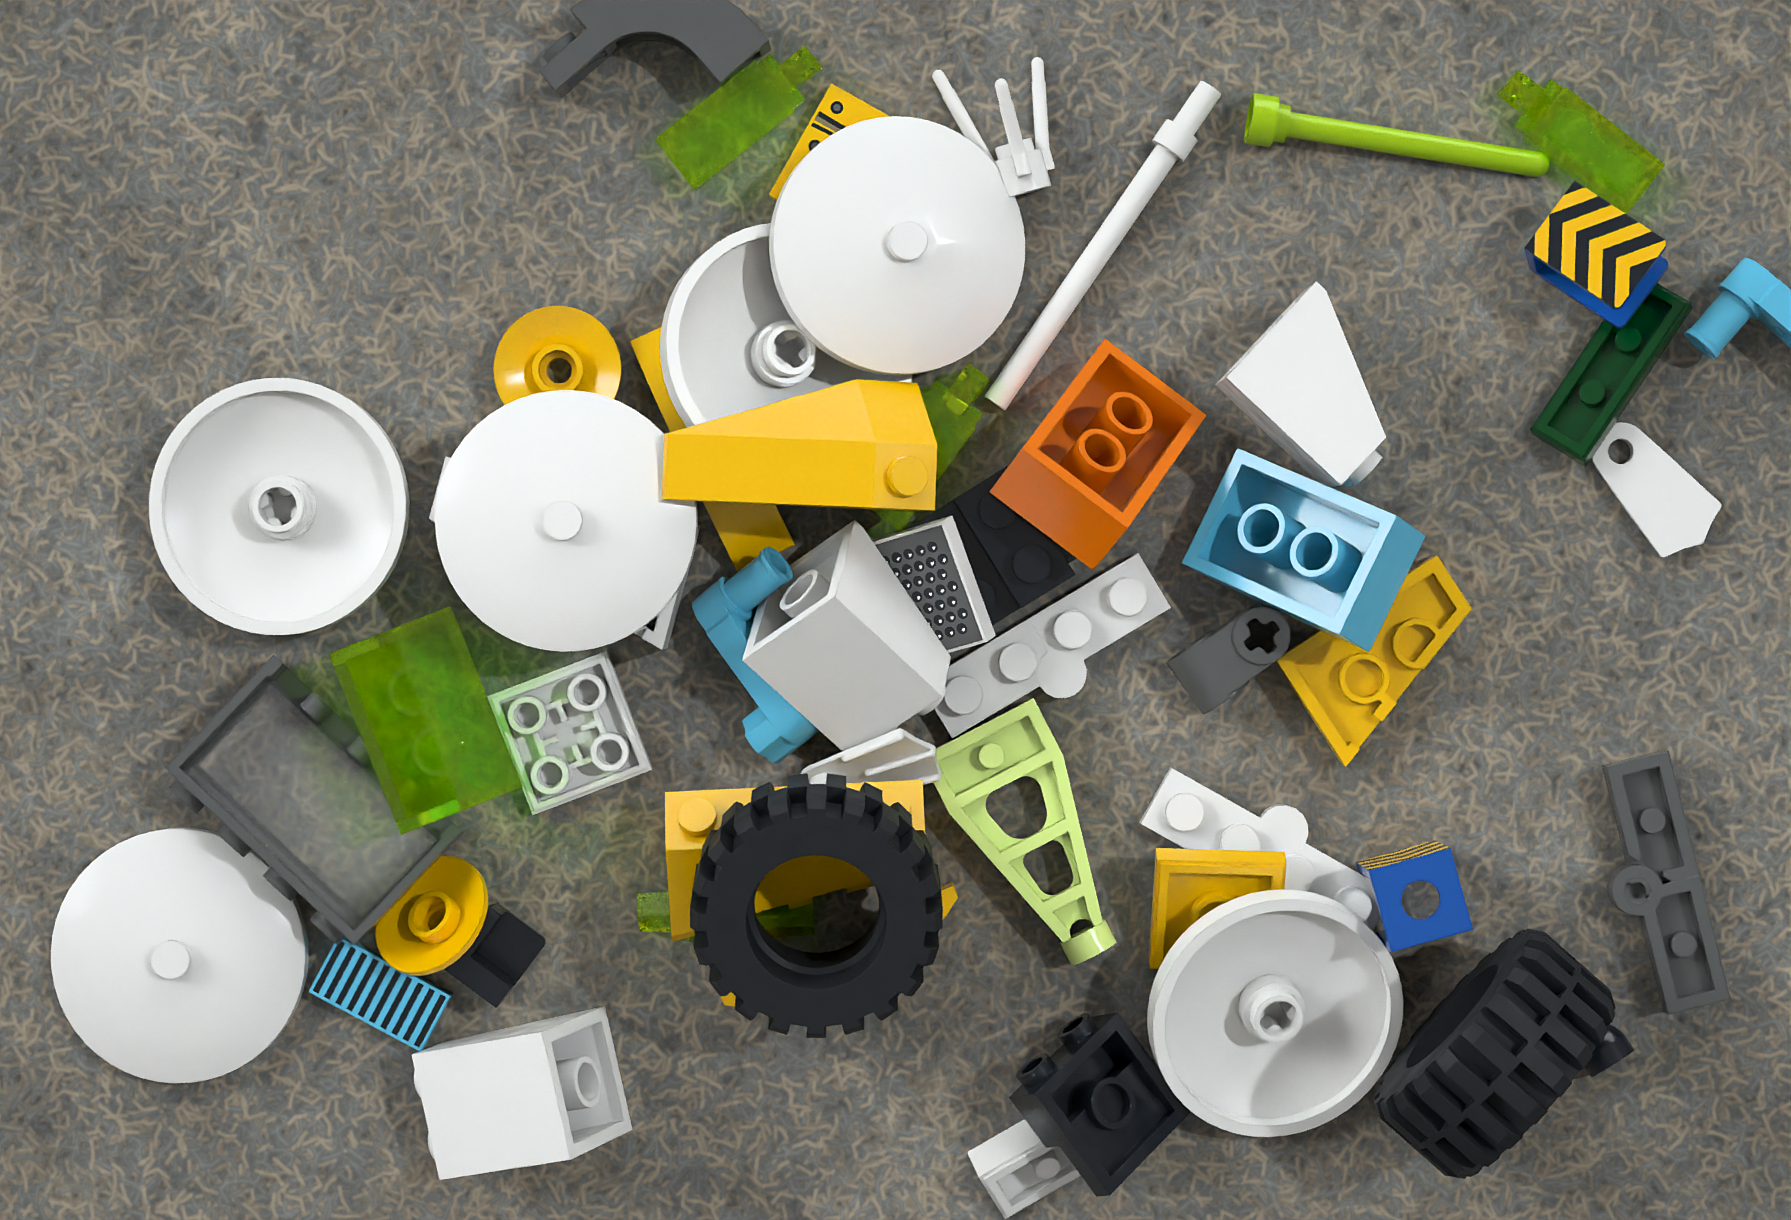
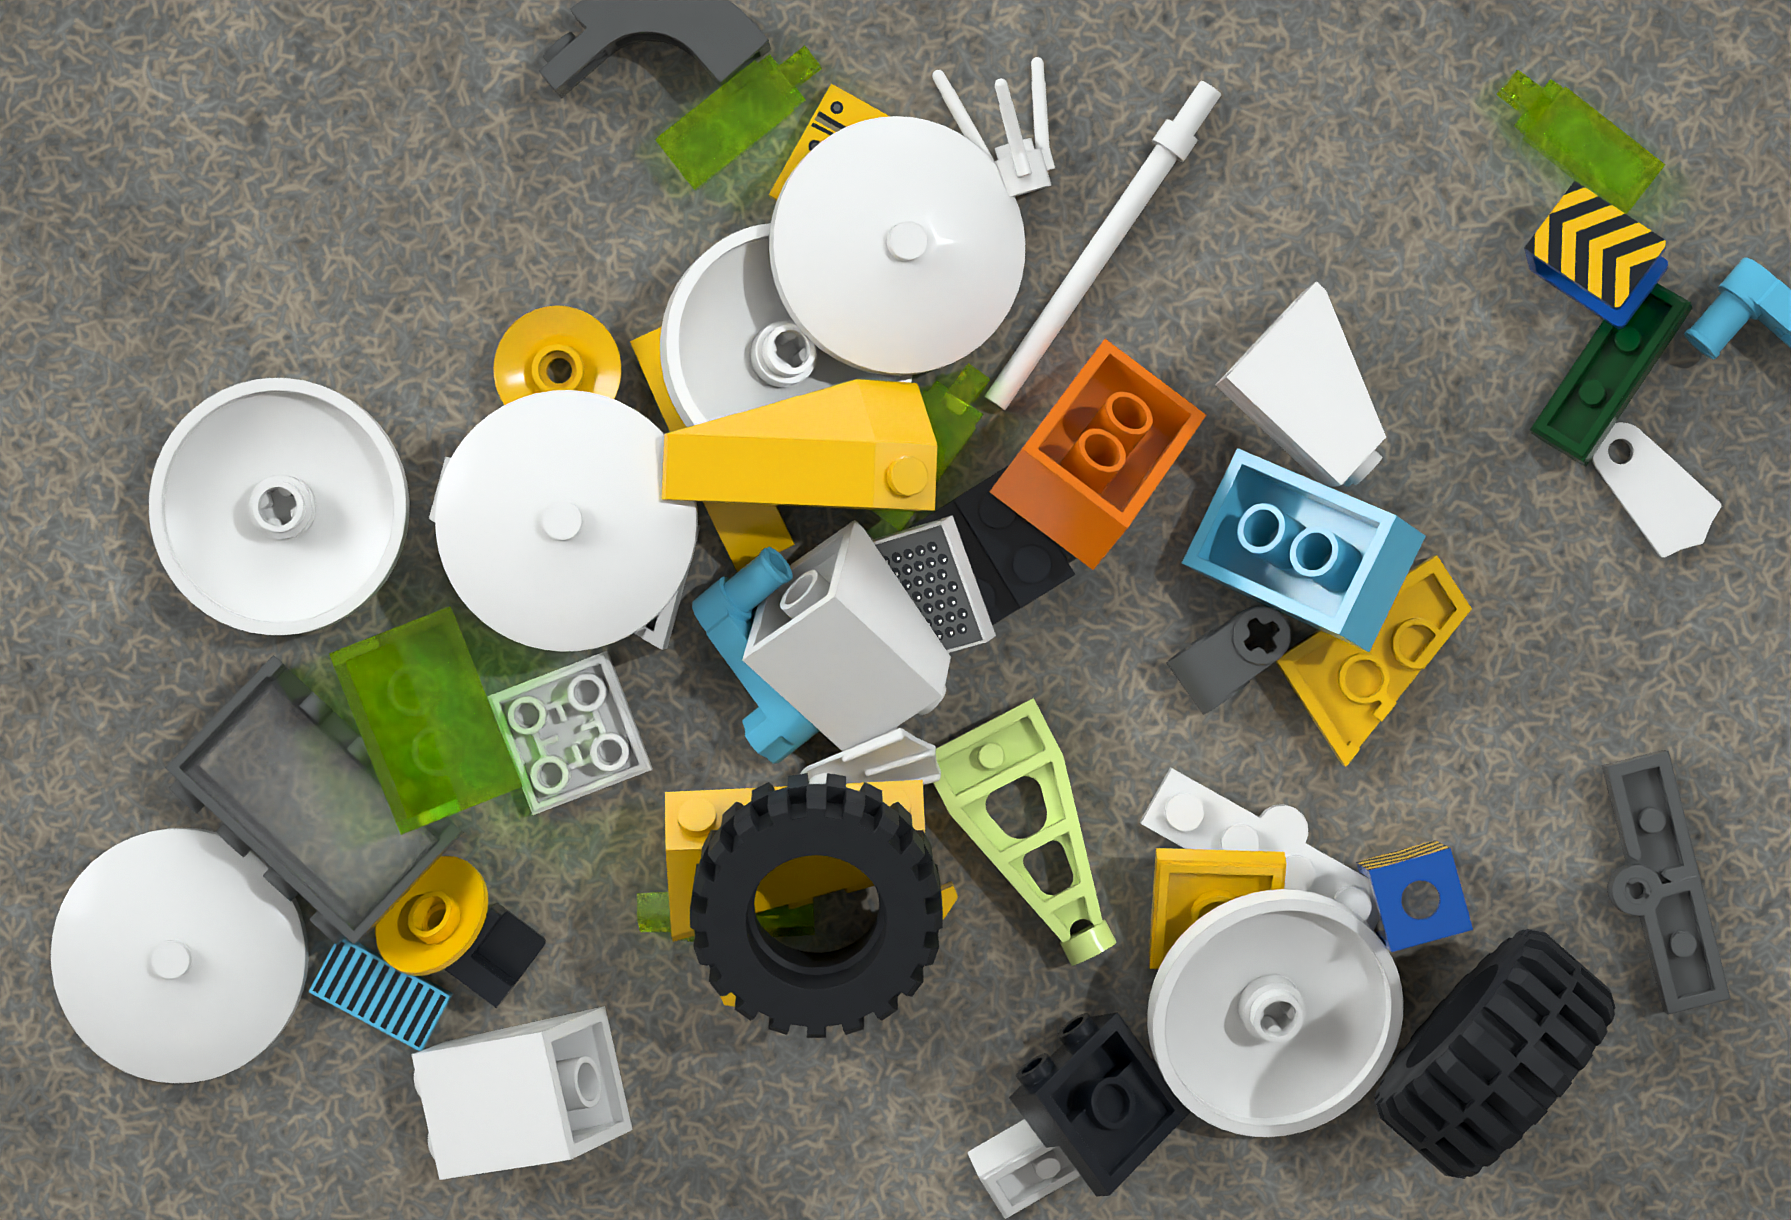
white hinge [934,553,1171,738] -> none
lime piece [1244,93,1549,177] -> none
black hinge [1585,1025,1634,1077] -> none

